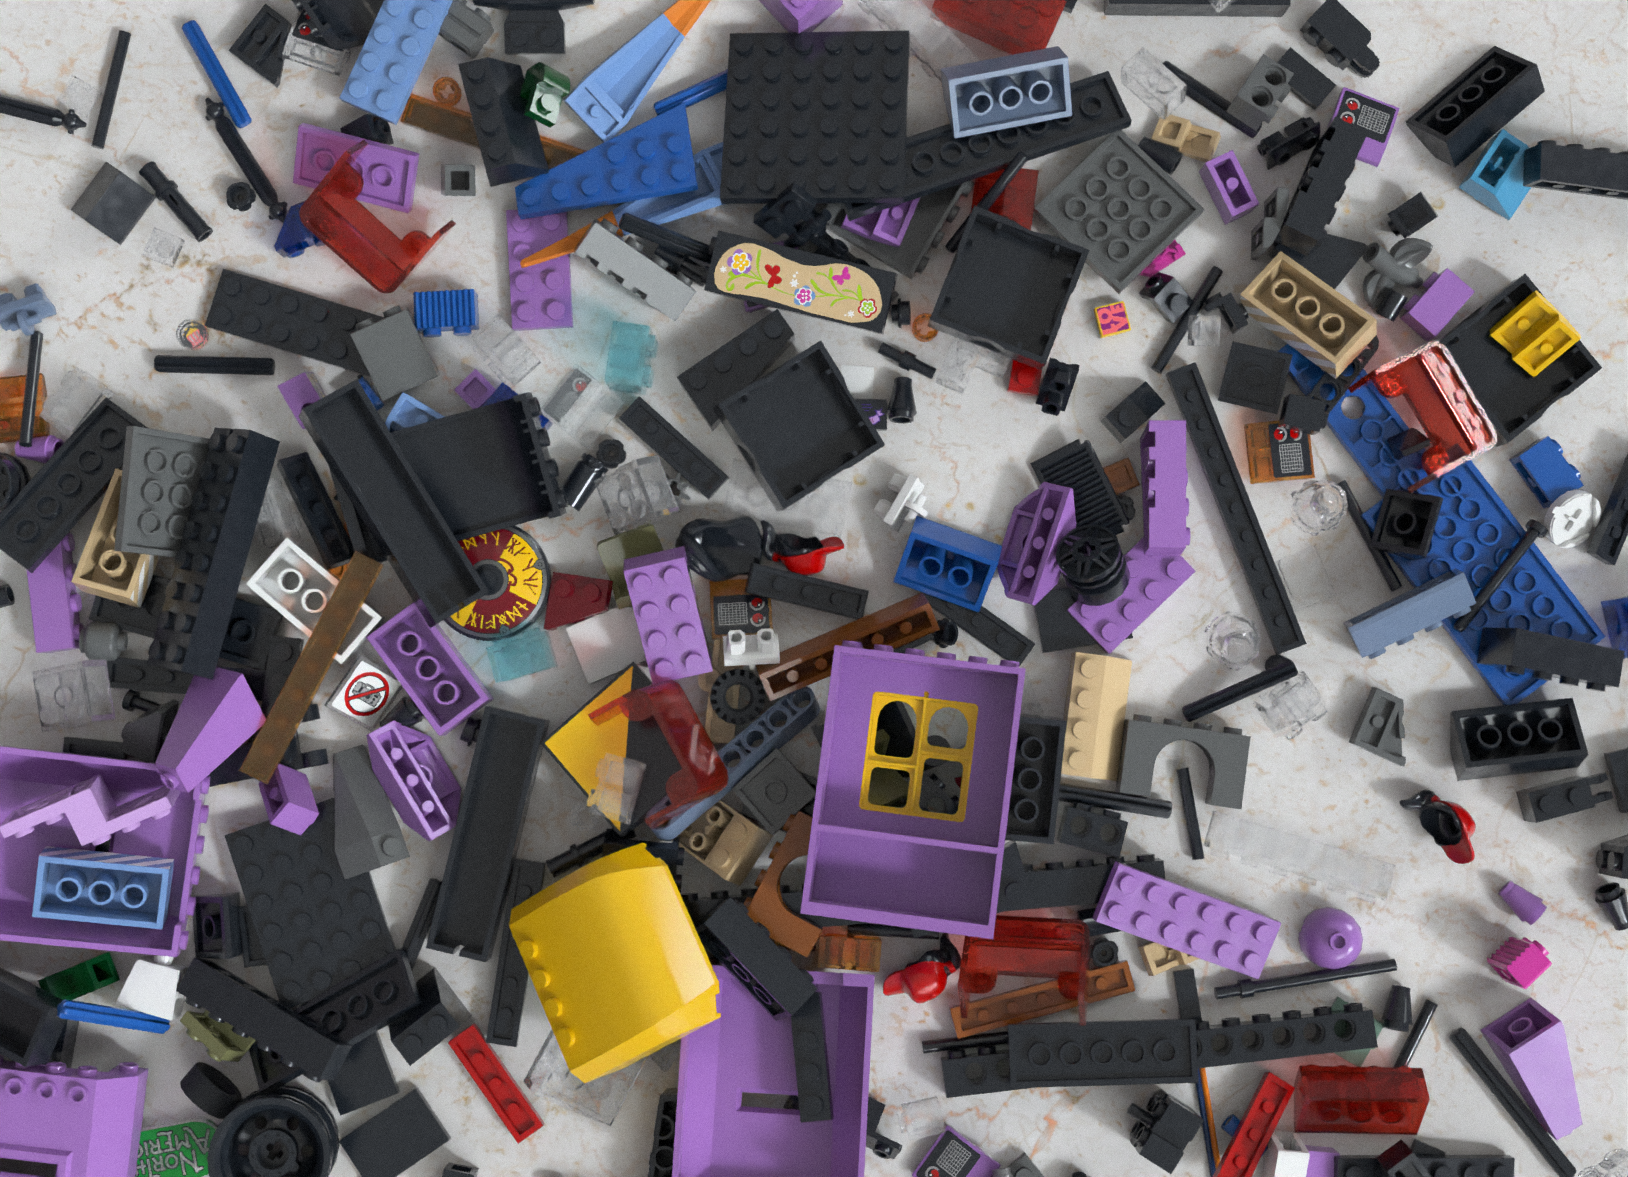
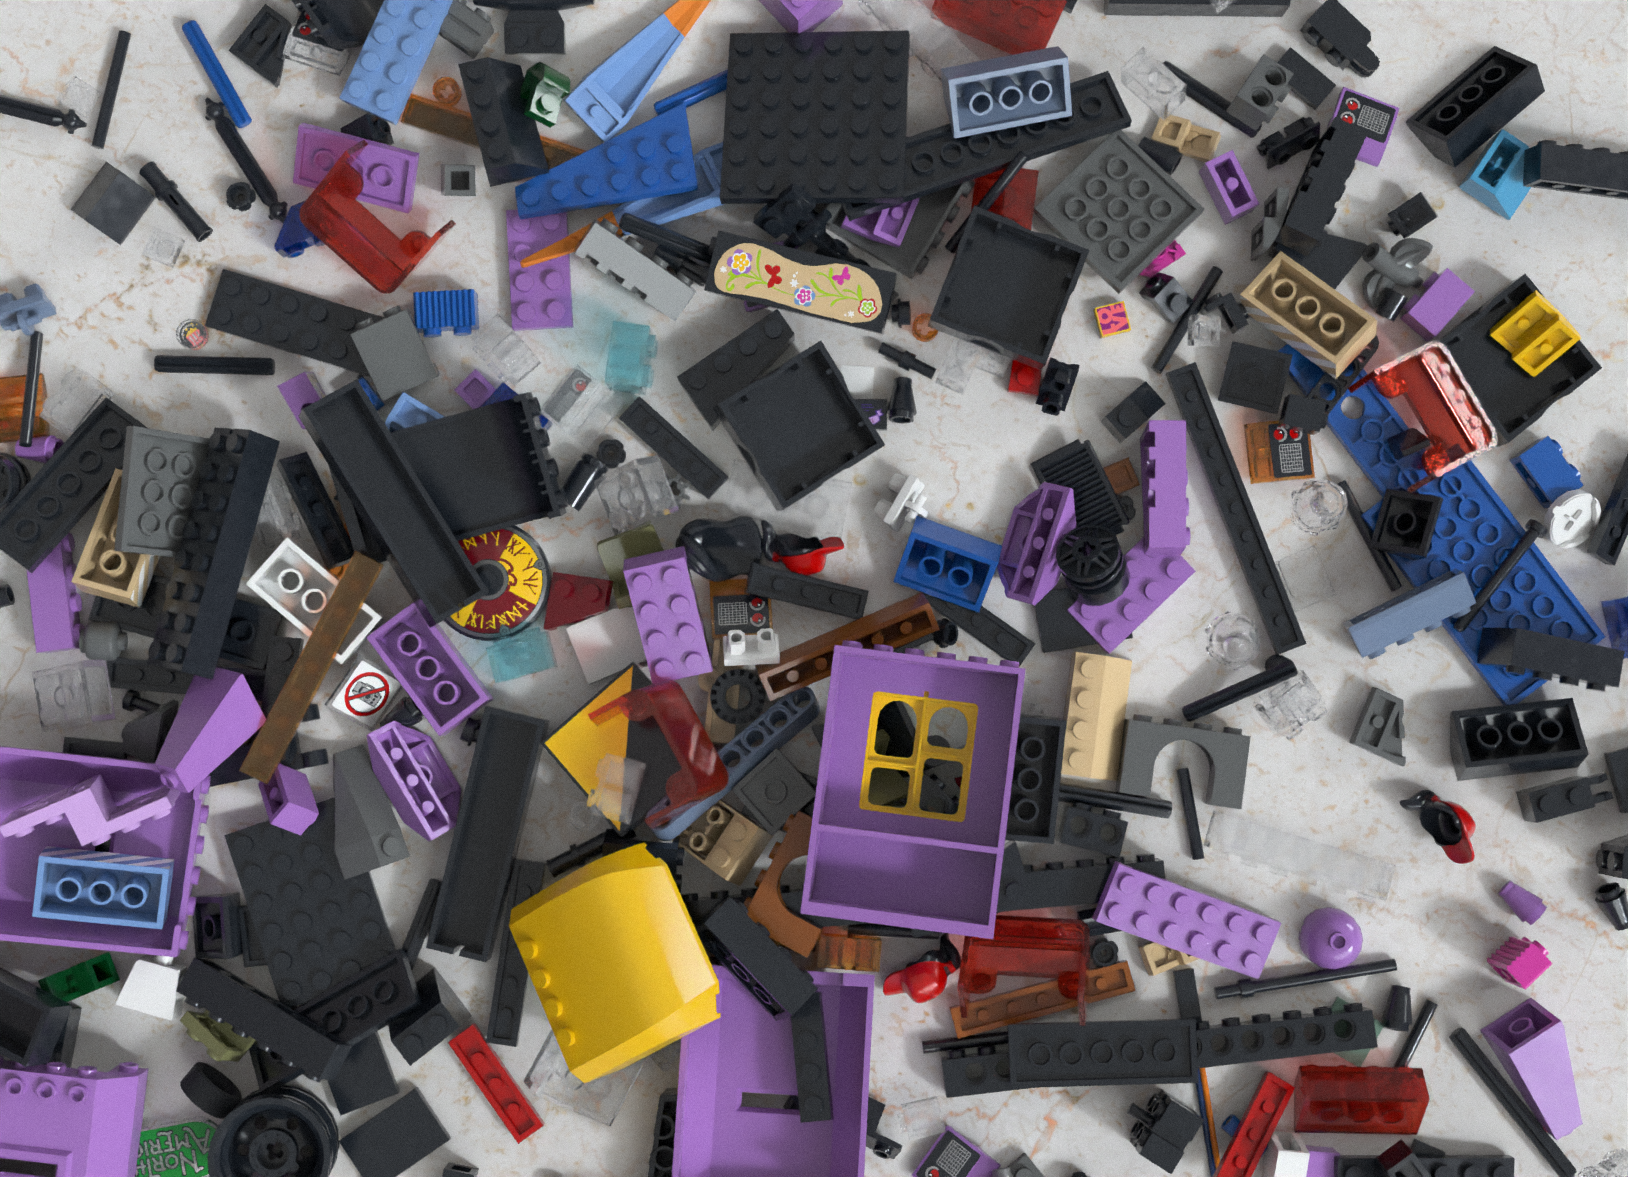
blue axle [57,999,171,1034] -> none

